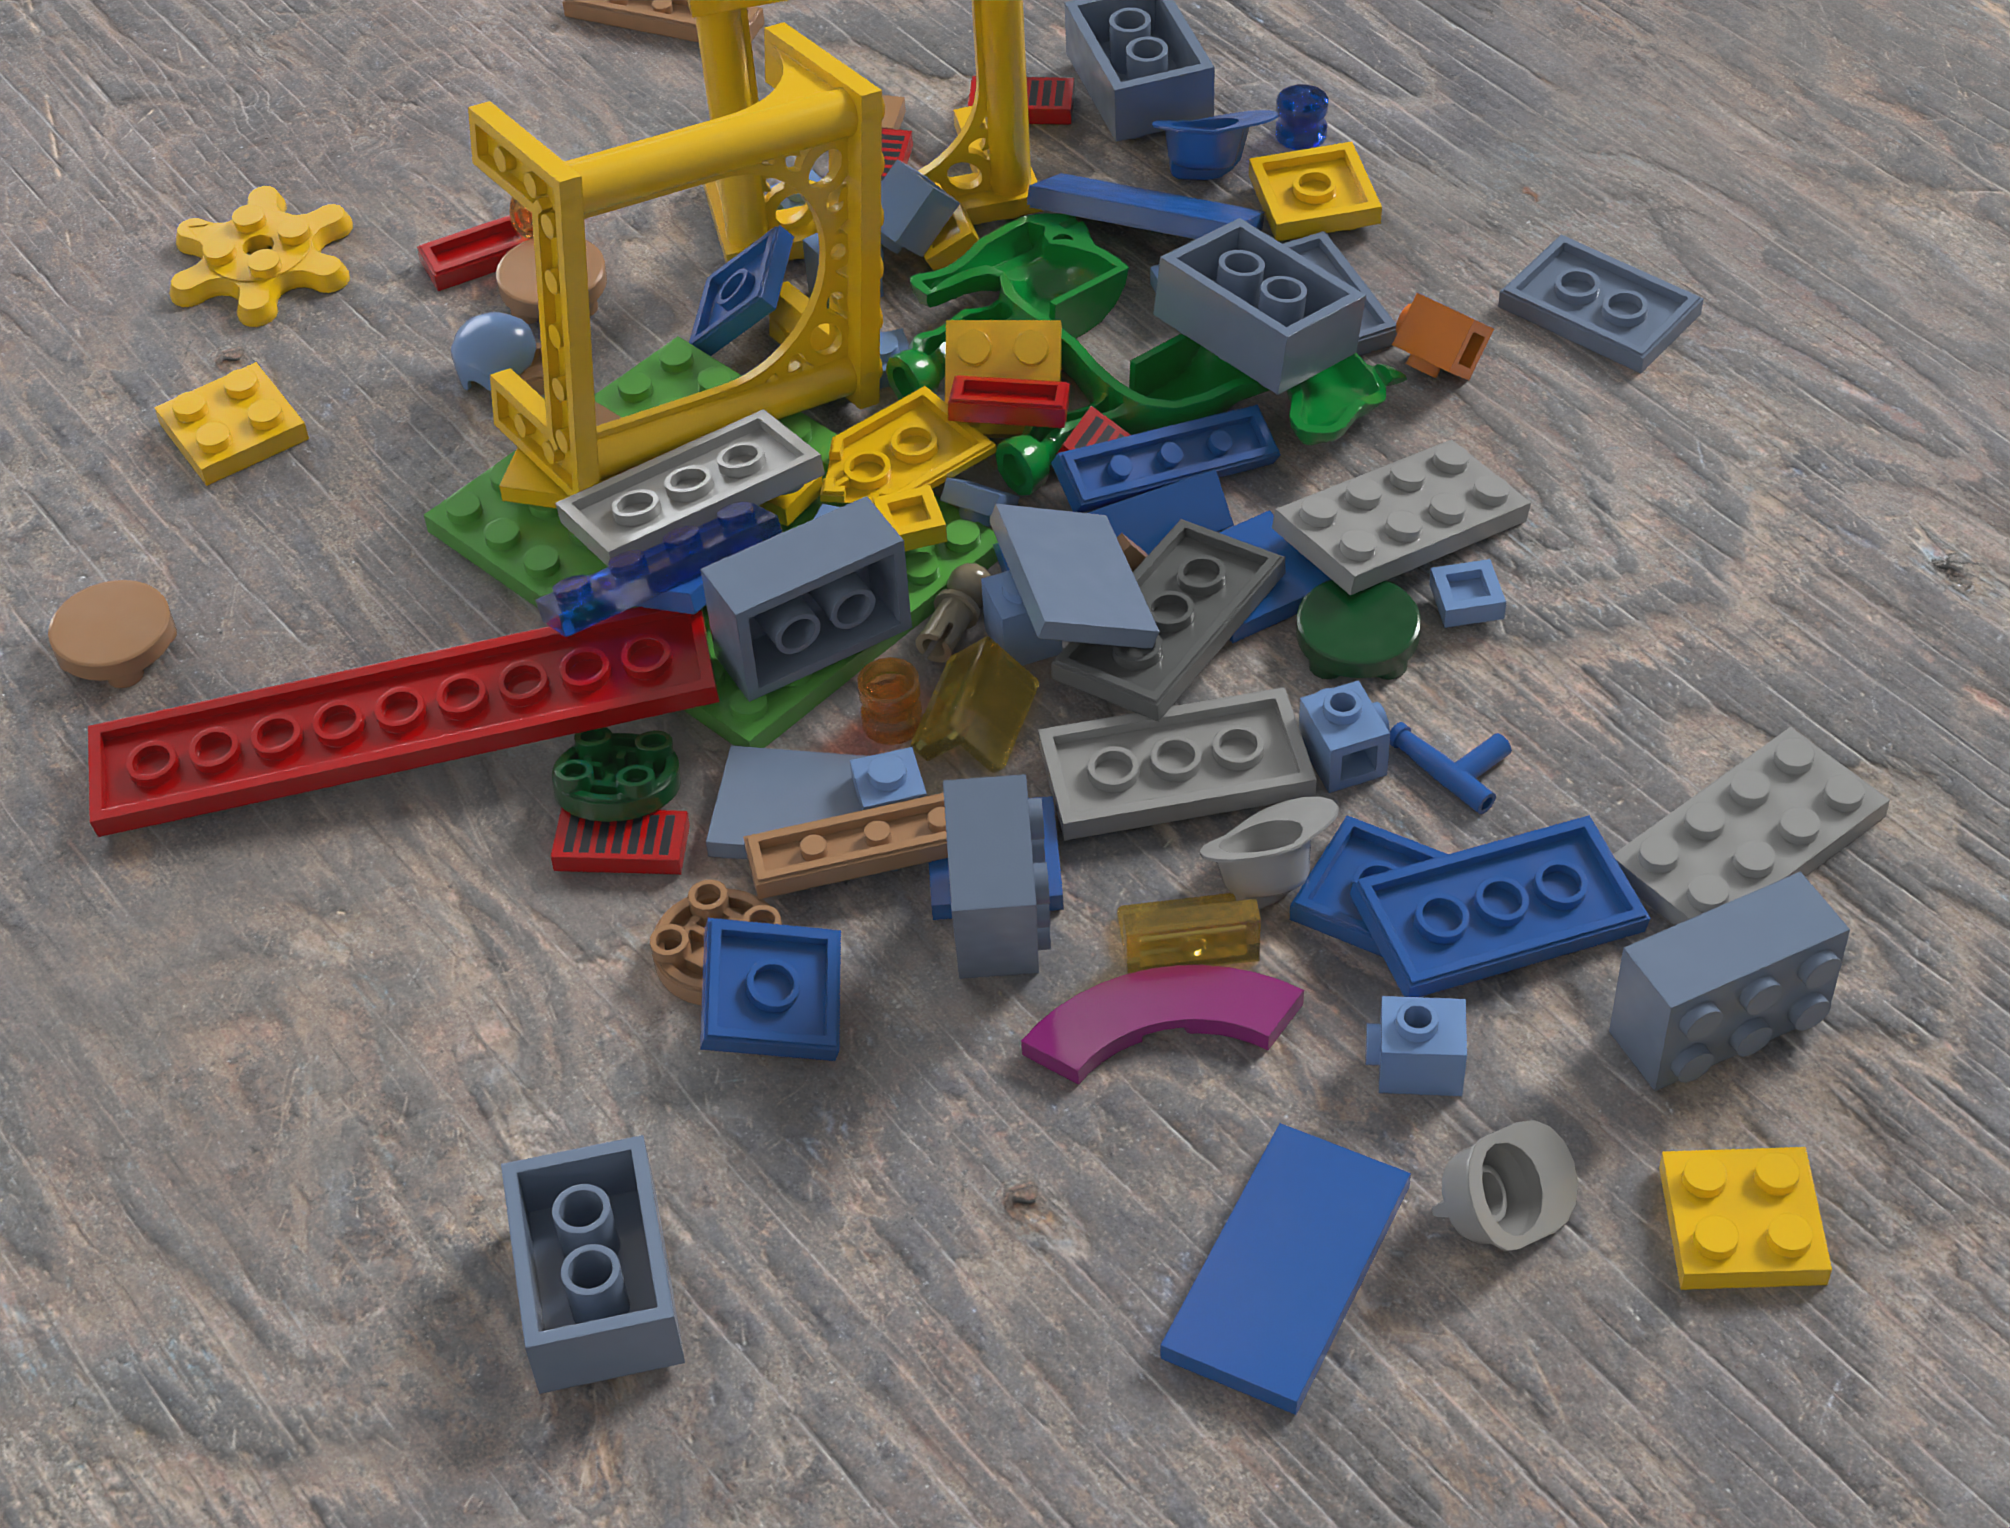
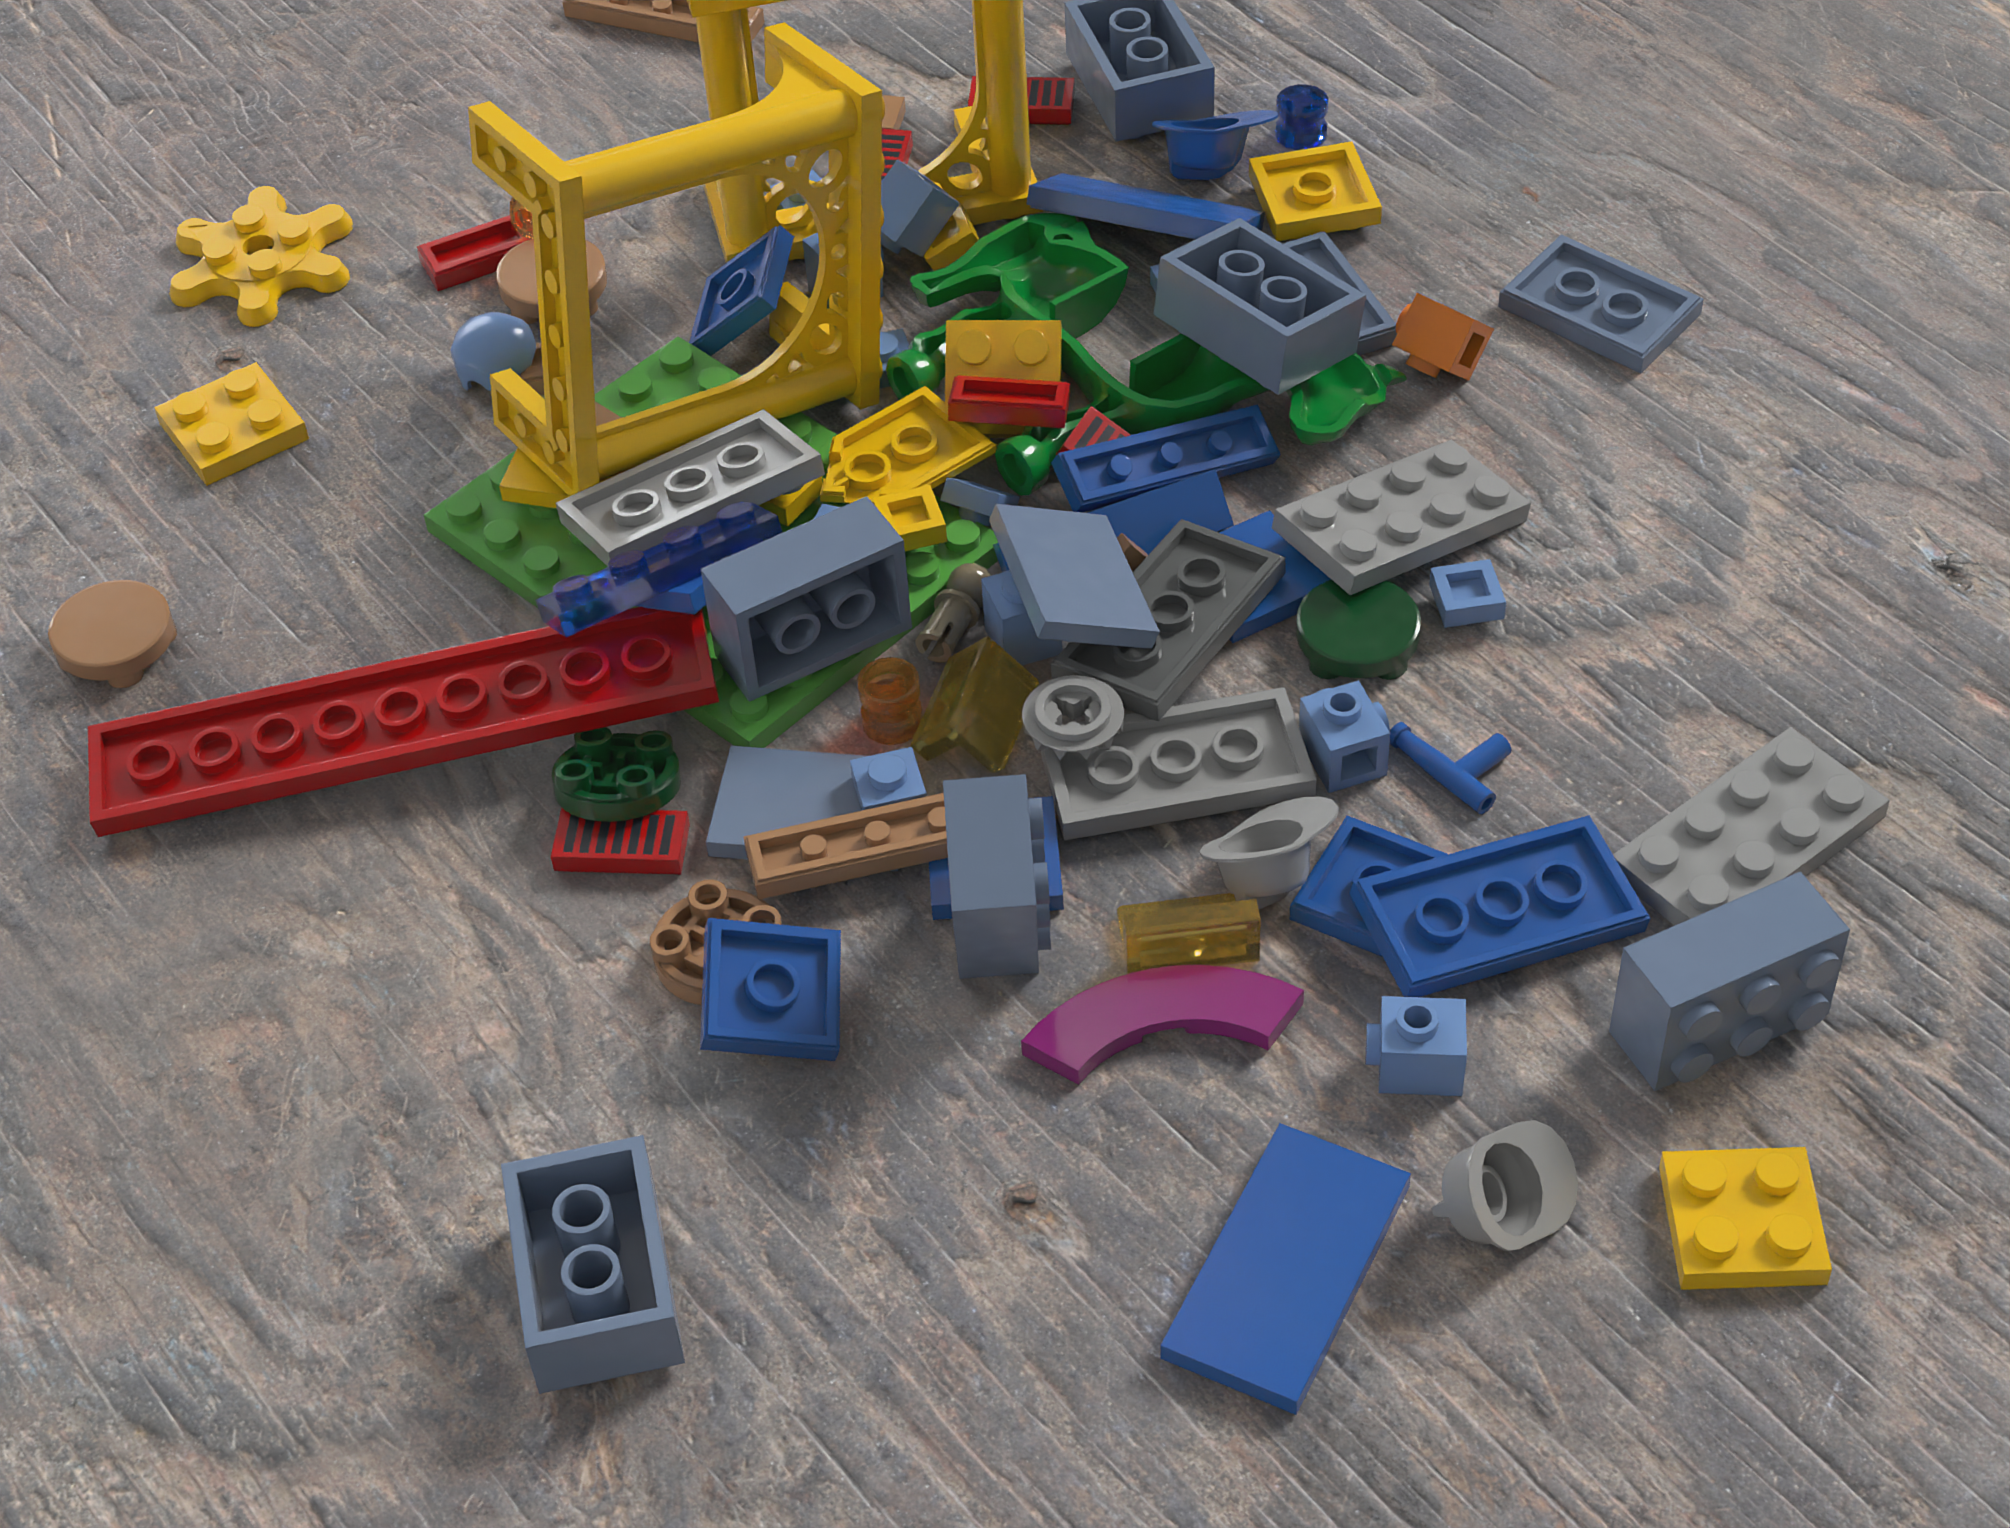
none -> light grey gear [1022,675,1124,760]

